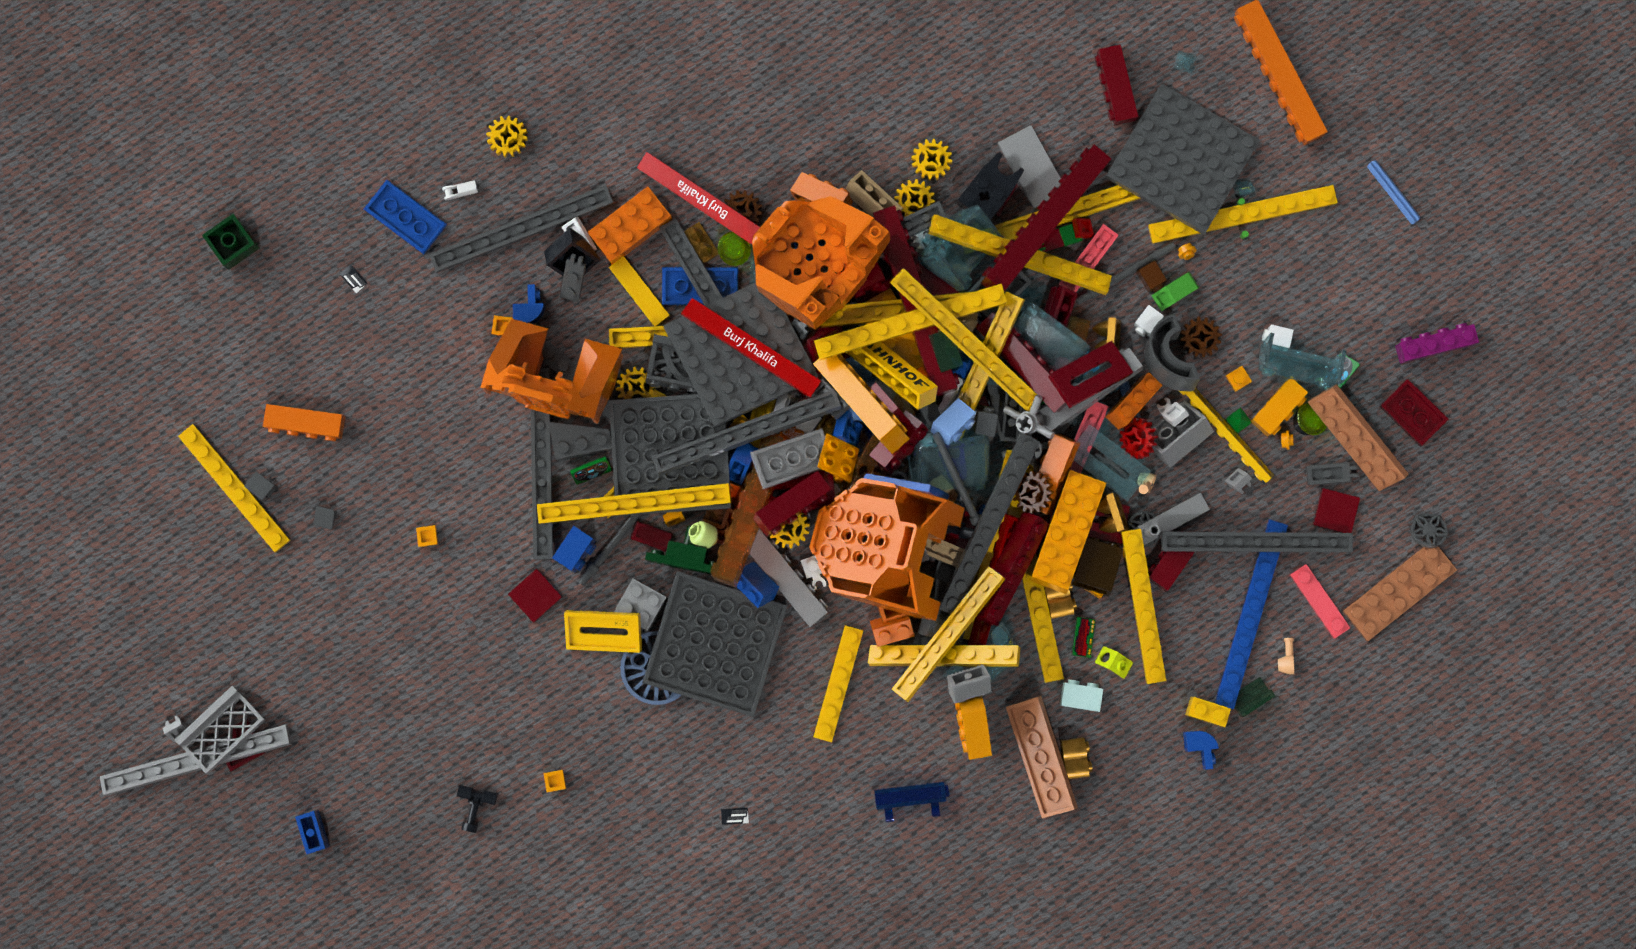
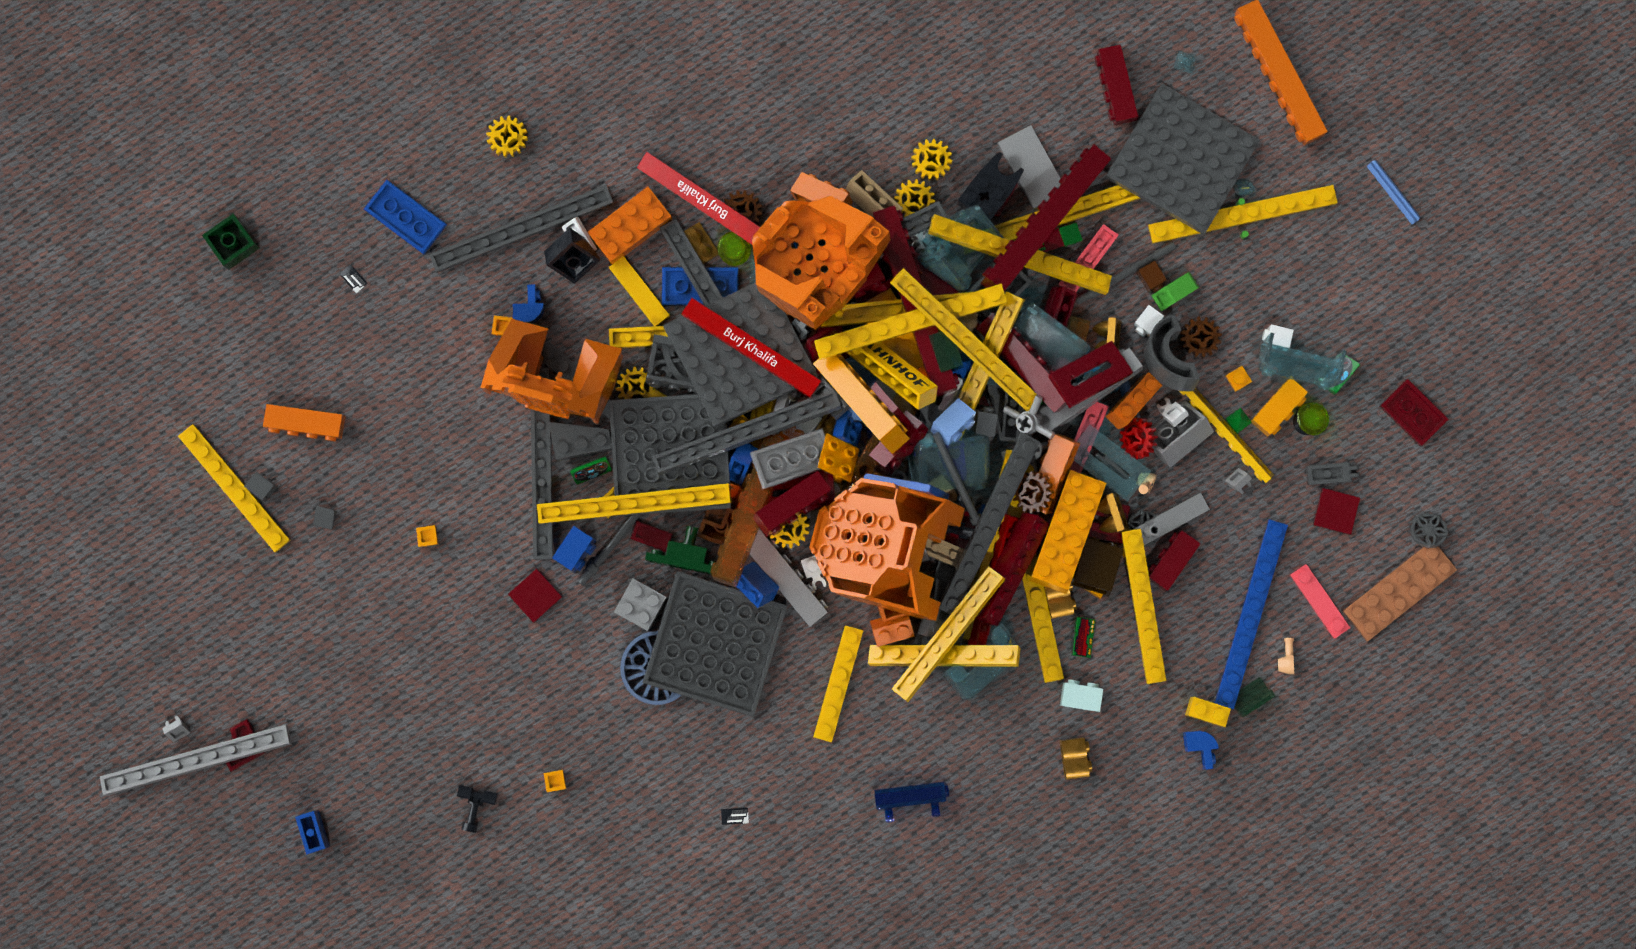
light grey fence [175,686,265,775] -> none
white bar [442,180,478,201] -> none
dark grey hinge [560,253,586,303] -> none
yellow piece [564,610,642,653] -> none
light orange plate [662,512,686,527] -> none
yellowish green head [689,521,718,549] -> none
light grey brick [947,664,992,703] -> none
light orange brick [954,697,992,760] -> none
nougat plate [1006,696,1078,818] -> none
red tile [1072,218,1094,239] -> none
neon yellow bracket [1095,646,1133,679] -> none
dark grey plate [1161,532,1353,553] -> none
light orange plate [1178,243,1197,260] -> none
light orange plate [1281,431,1294,450] -> none
nougat plate [1308,384,1408,491] -> none
magenta brick [1395,323,1479,364] -> none

